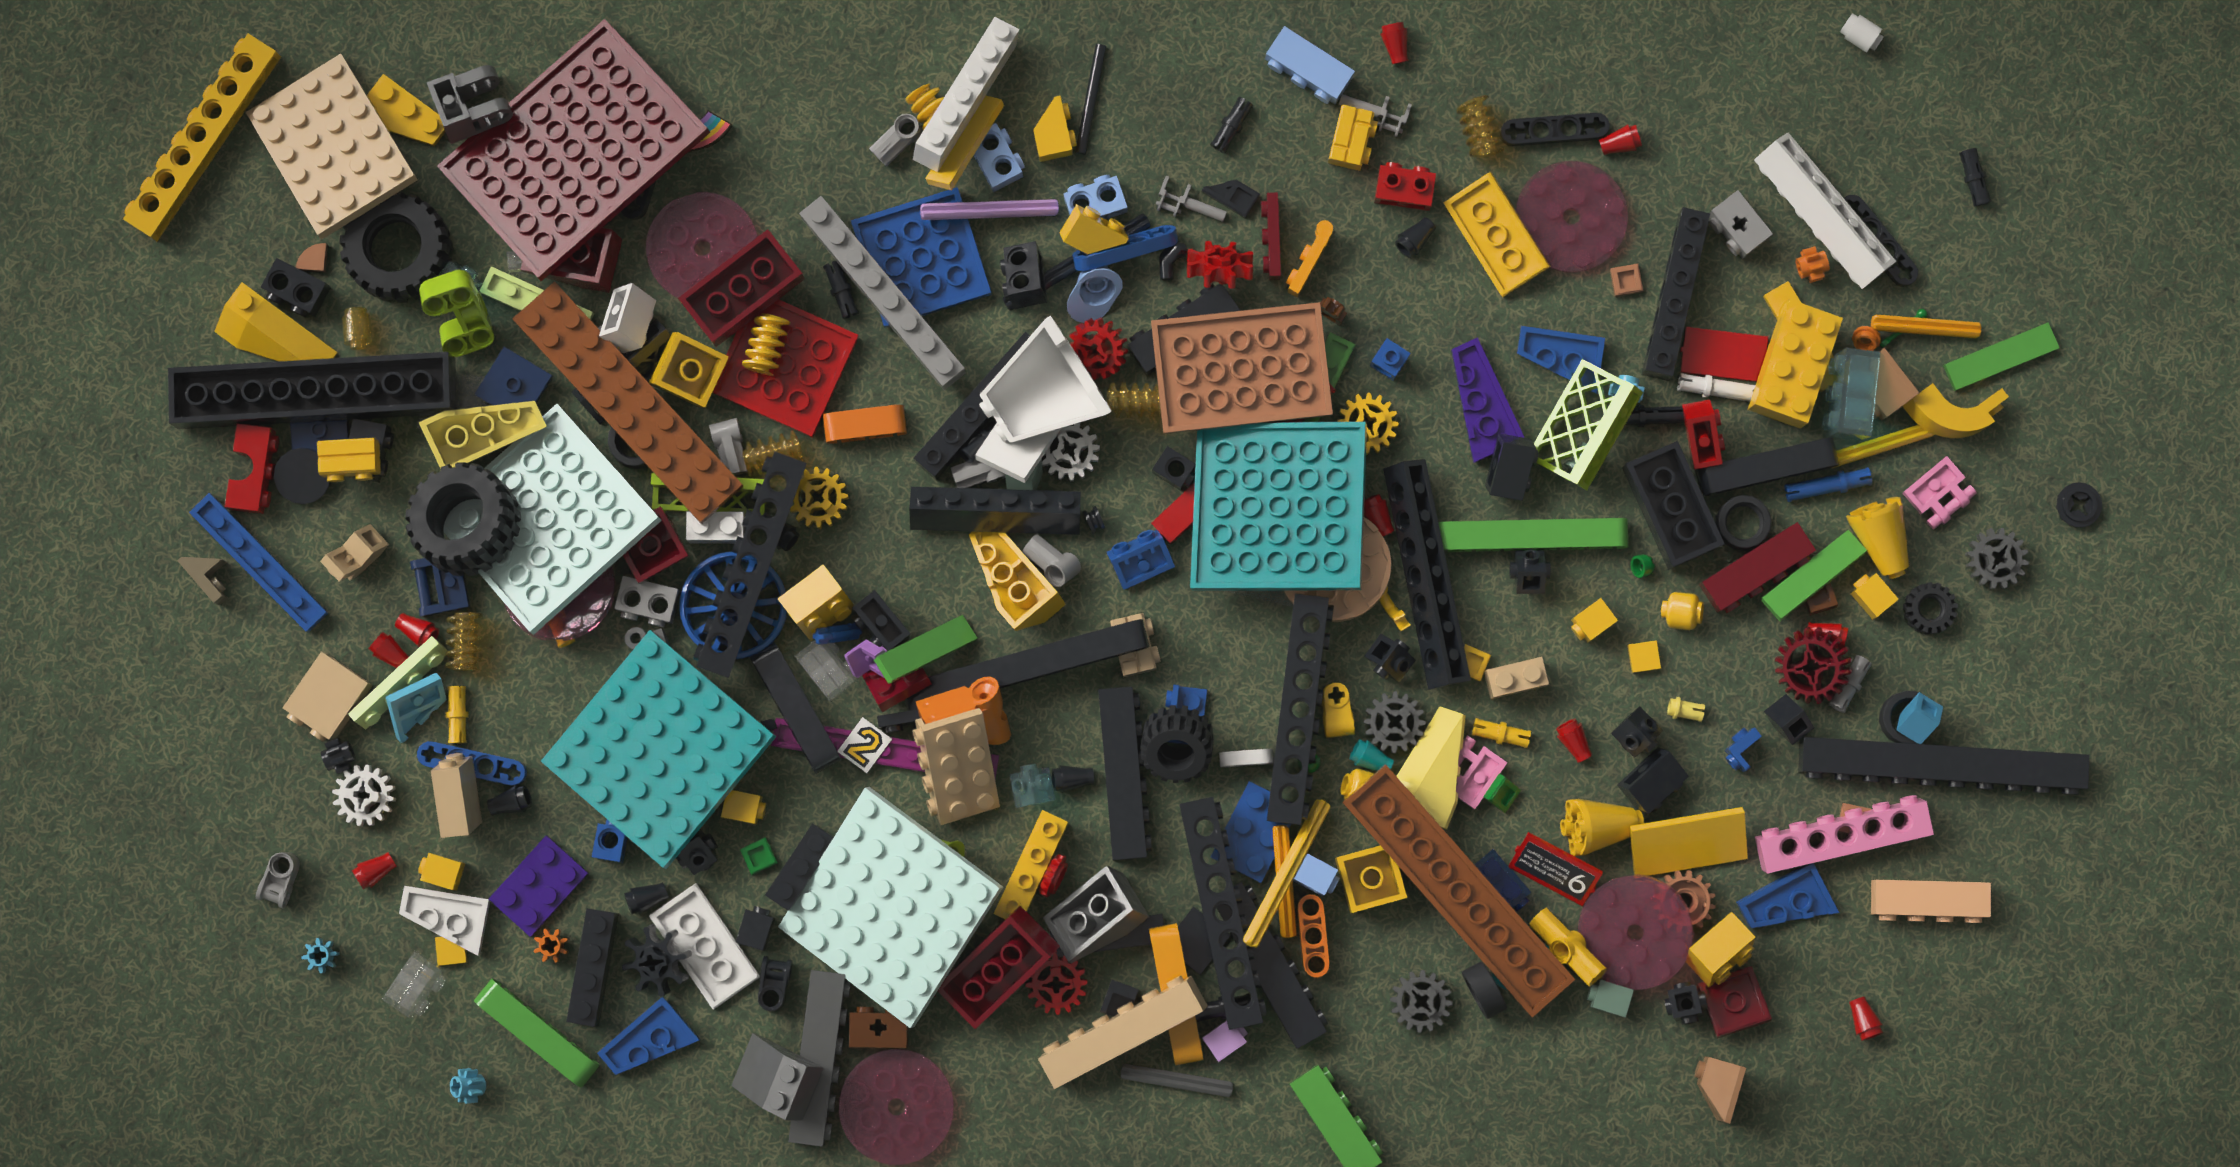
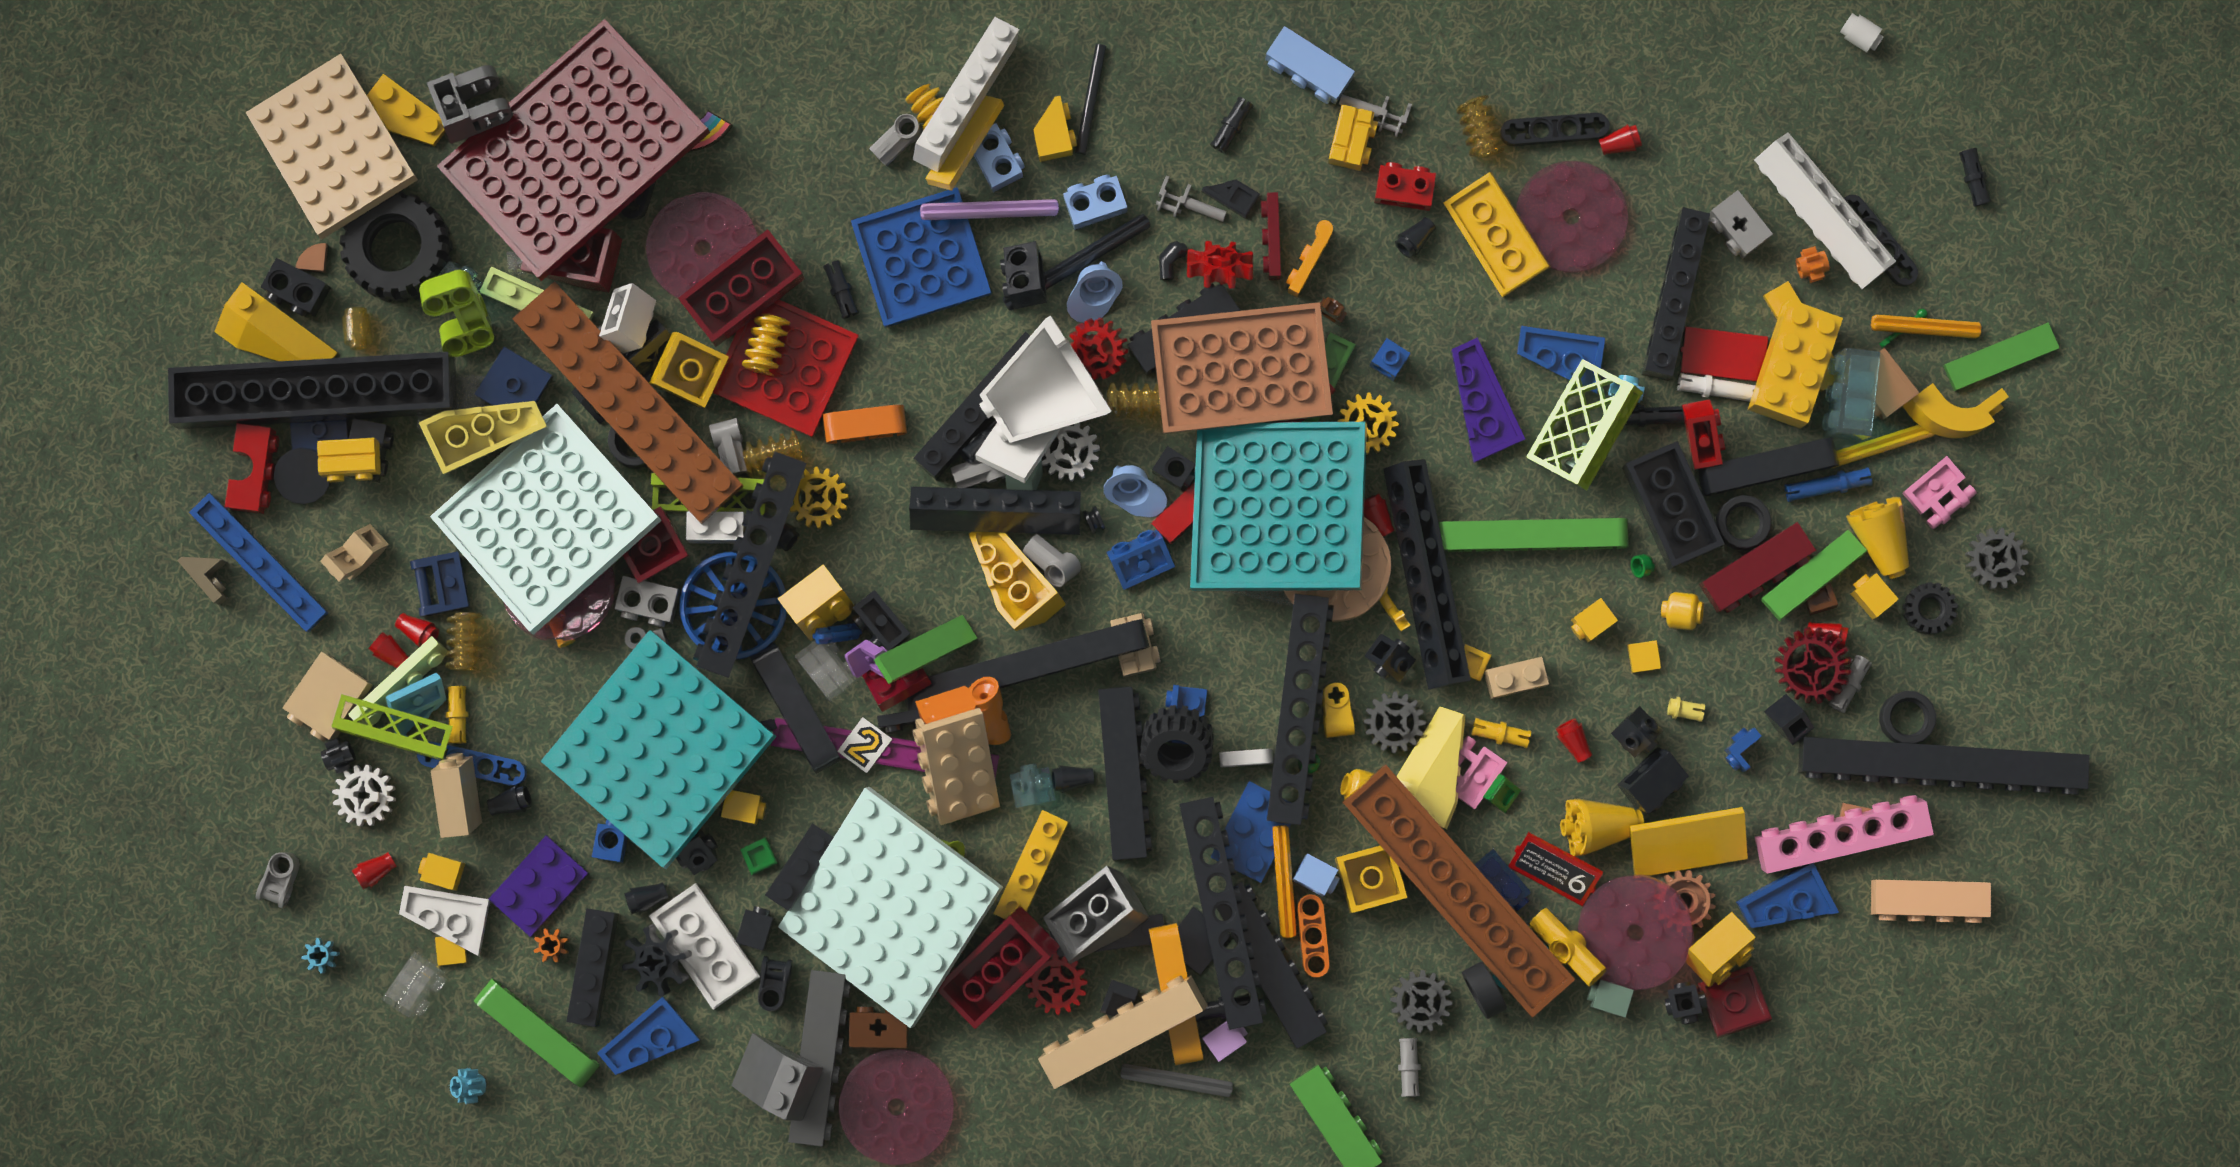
yellow brick [123,34,281,241] -> none
black tyre [405,462,521,576] -> none
light grey brick [799,196,966,391] -> none
red gear [1039,854,1068,898] -> none
yellow slope [1059,204,1129,254] -> none
blue beam [1073,225,1178,271] -> none
yellow axle [1243,799,1330,948] -> none
teal cone [1349,739,1394,771] -> none
red cone [1380,22,1408,65] -> none
black brick [1485,433,1538,501] -> none
black brick [1509,549,1551,594] -> none
nougat tile [1610,264,1643,297] -> none
medium nougat slope [1694,1057,1746,1124] -> none
red cone [1849,996,1883,1041] -> none
orange plate [1852,326,1881,353] -> none
dark azure panel [1896,692,1943,744] -> none
black gear [2055,482,2102,528] -> none
none -> lime fence [331,694,453,760]
none -> light blue piece [1104,465,1167,517]
none -> light grey pin [1398,1038,1421,1097]

